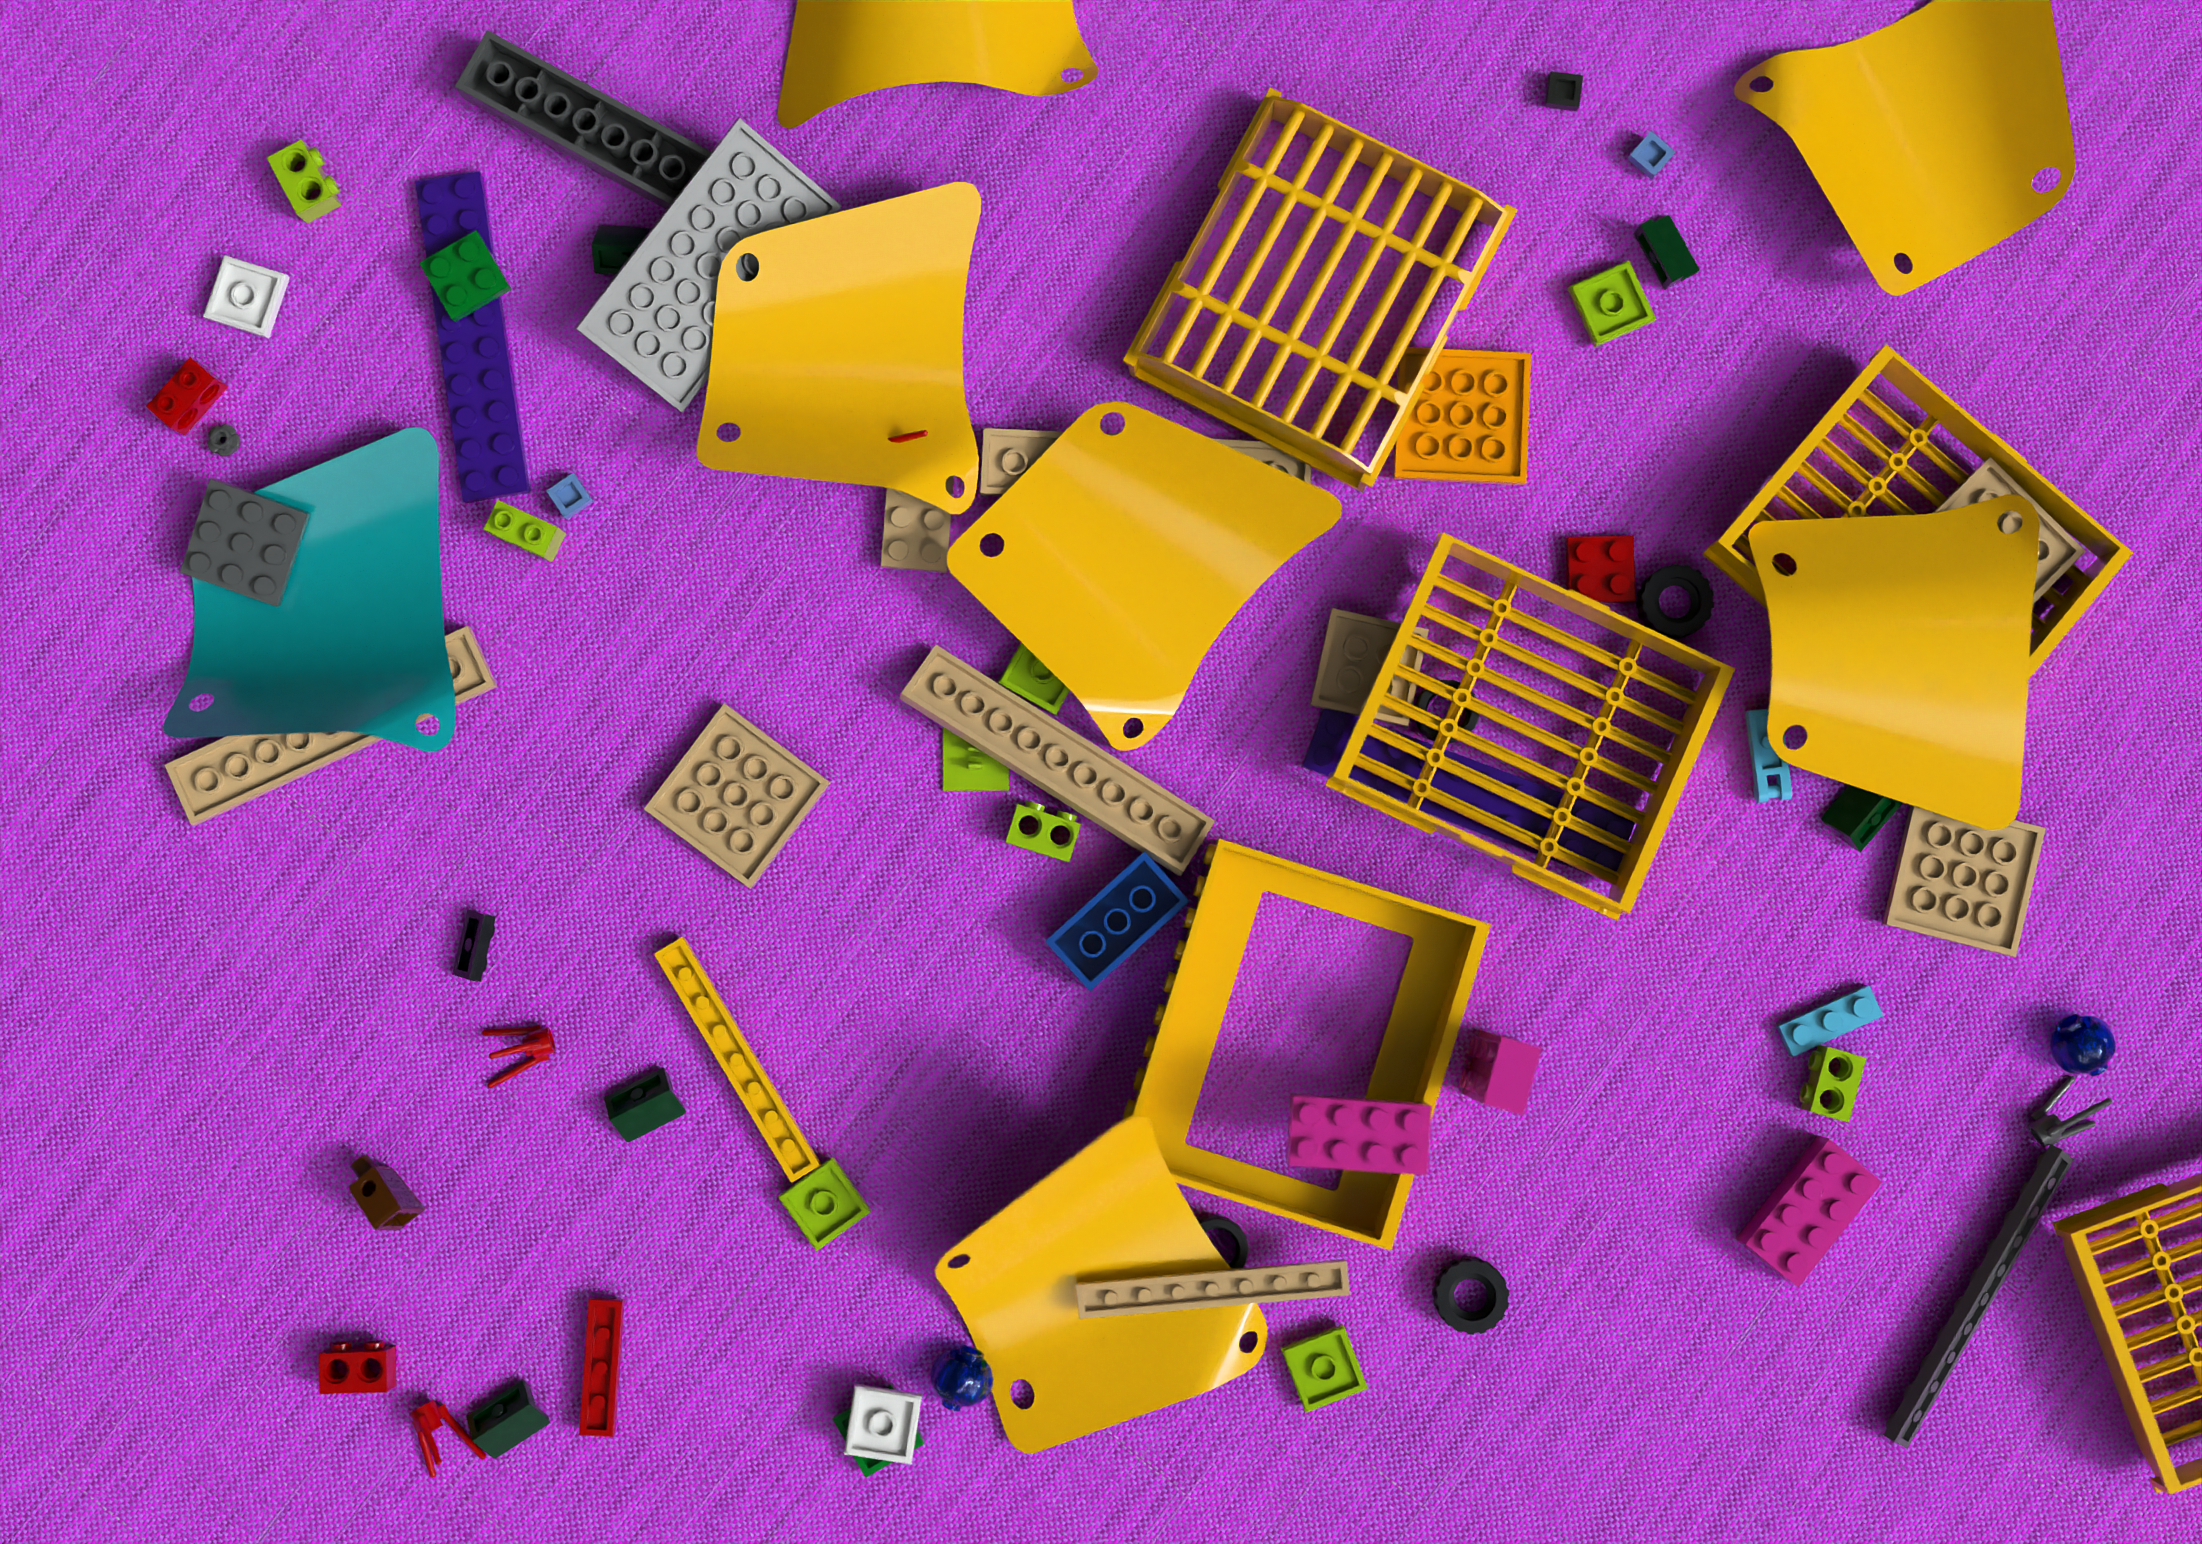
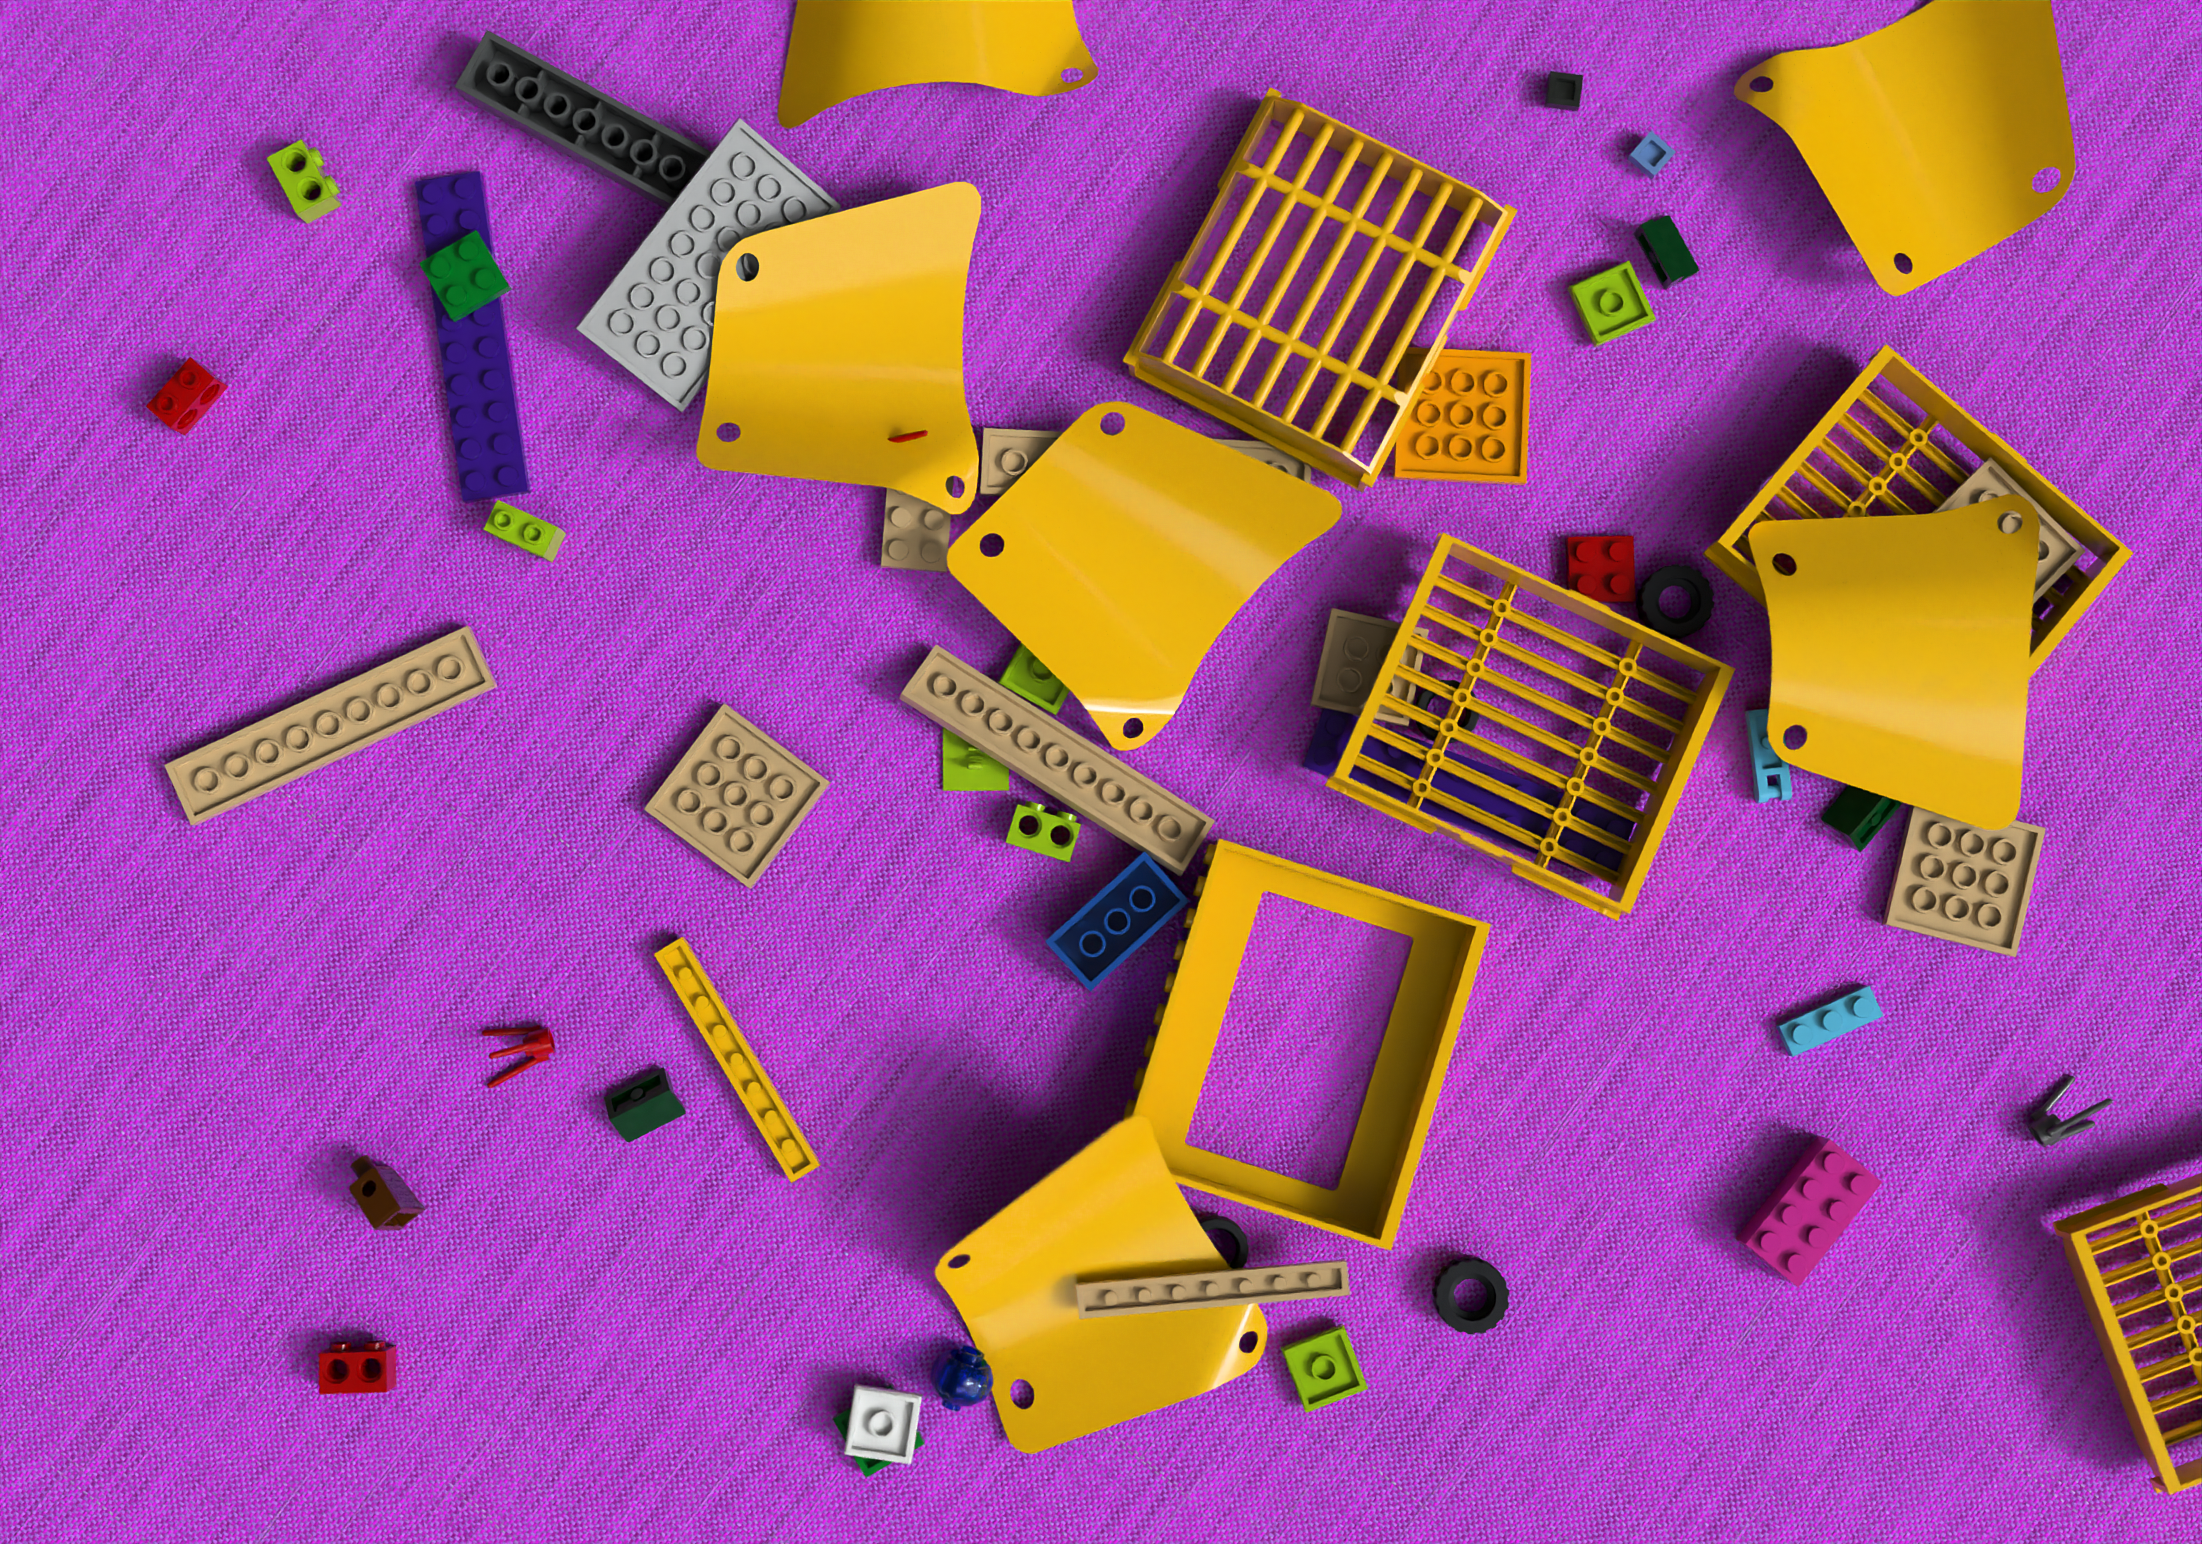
teal piece [162,427,456,752] -> none
dark grey plate [180,478,311,607] -> none
white plate [203,255,290,339] -> none
dark grey plate [207,424,240,457] -> none
red plant [409,1400,486,1478] -> none
black plate [452,909,496,982] -> none
dark green panel [466,1379,550,1458] -> none
medium blue plate [546,473,594,520] -> none
red plate [579,1297,625,1437] -> none
dark green panel [591,225,652,275] -> none
lime plate [778,1156,872,1251] -> none
dark pink brick [1286,1093,1432,1175] -> none
dark pink brick [1460,1030,1542,1116] -> none
lime brick [1799,1045,1866,1123] -> none
dark grey plate [1883,1144,2073,1449] -> none
clear blue plant [2050,1014,2116,1076] -> none

